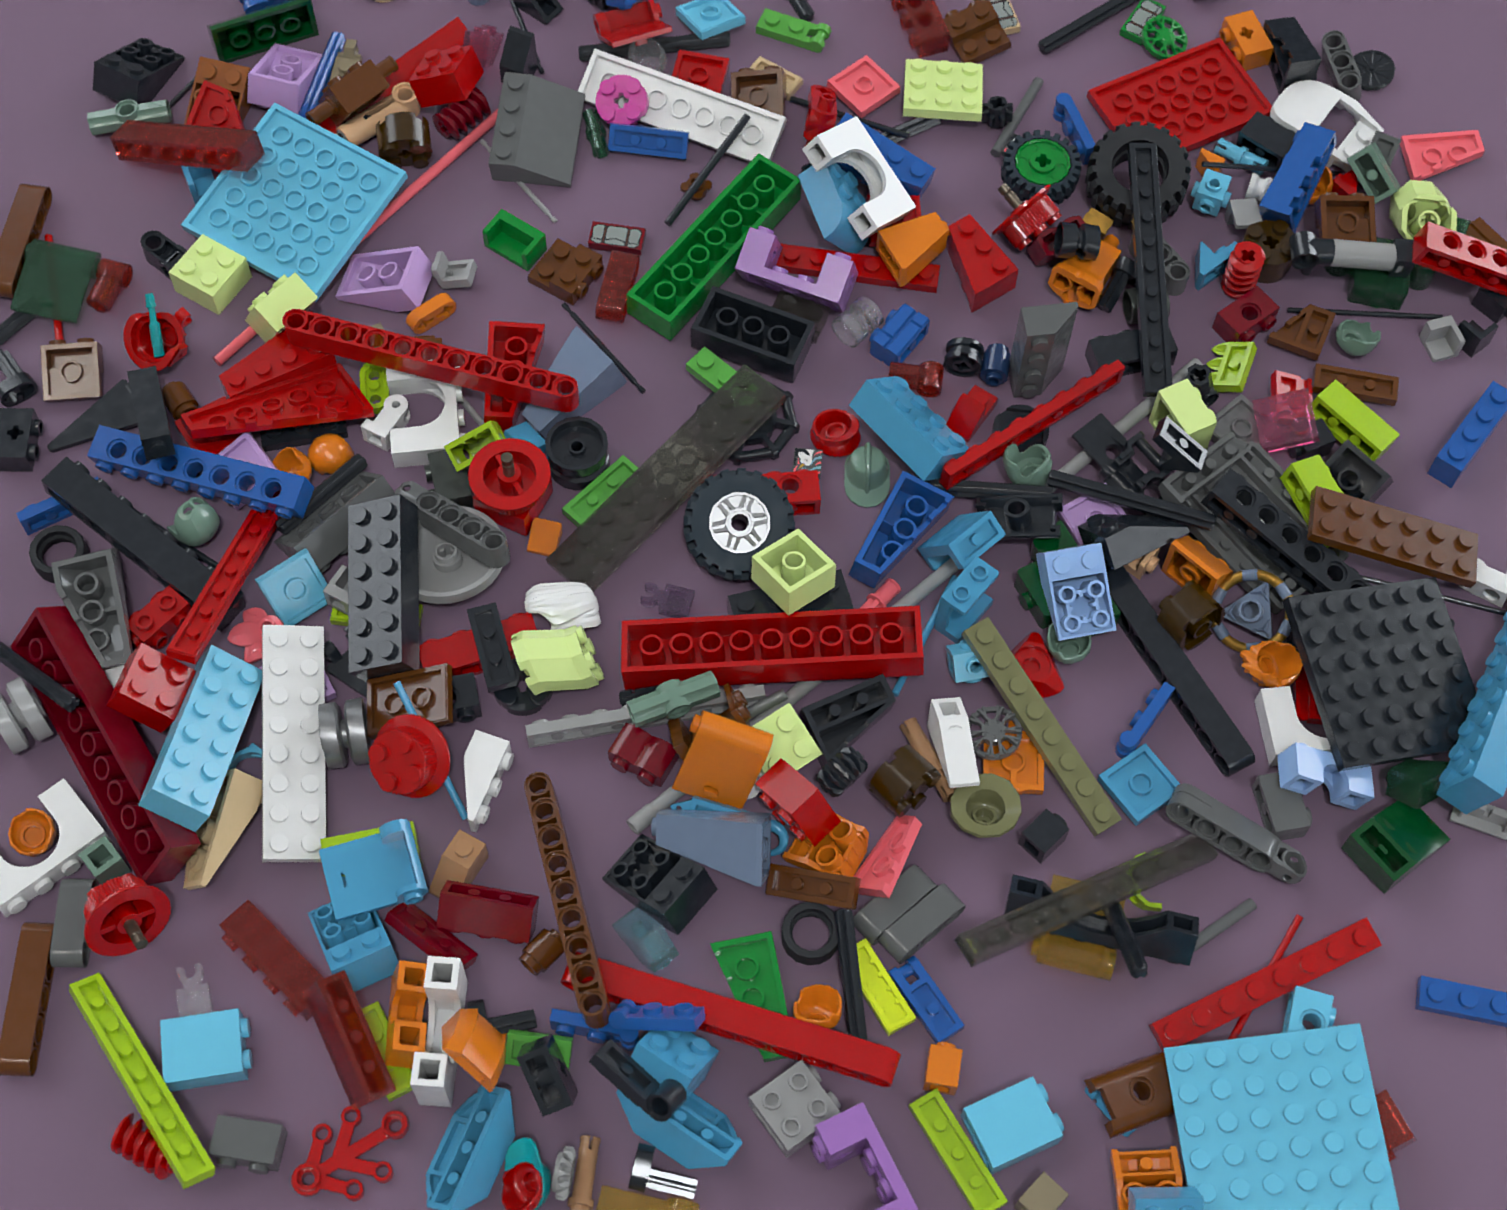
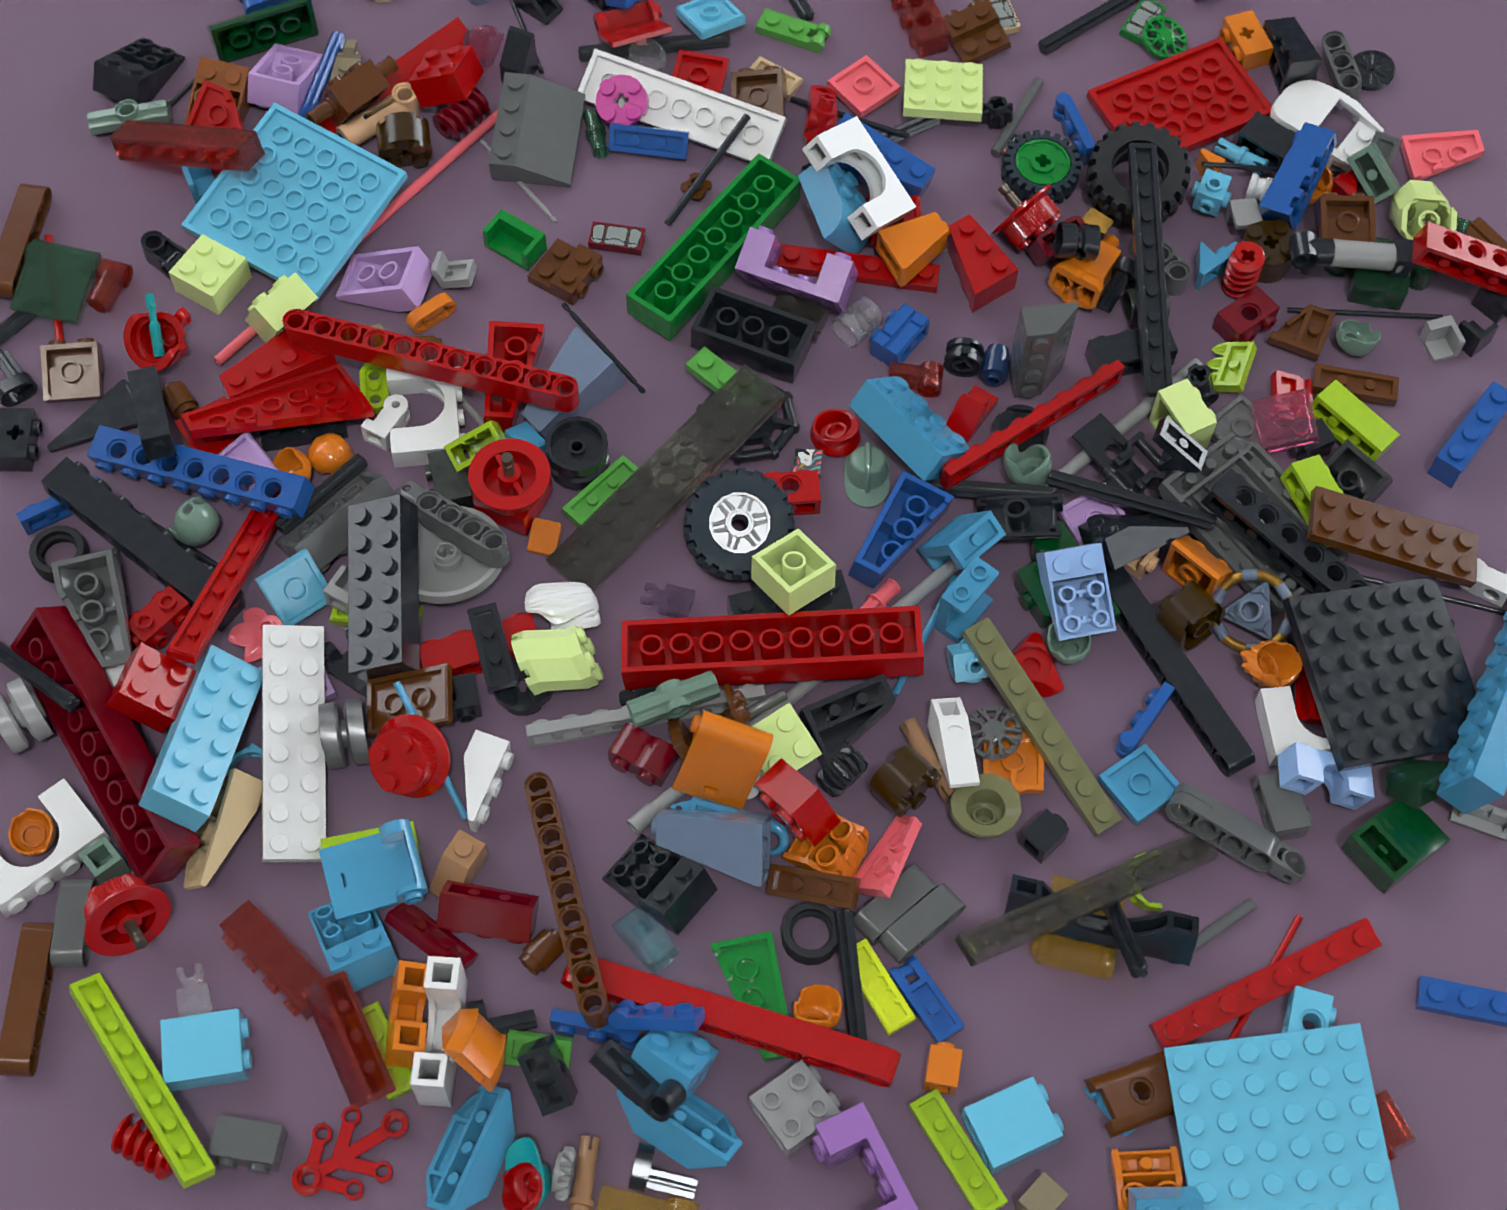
clear red beam [595,250,640,323] -> none

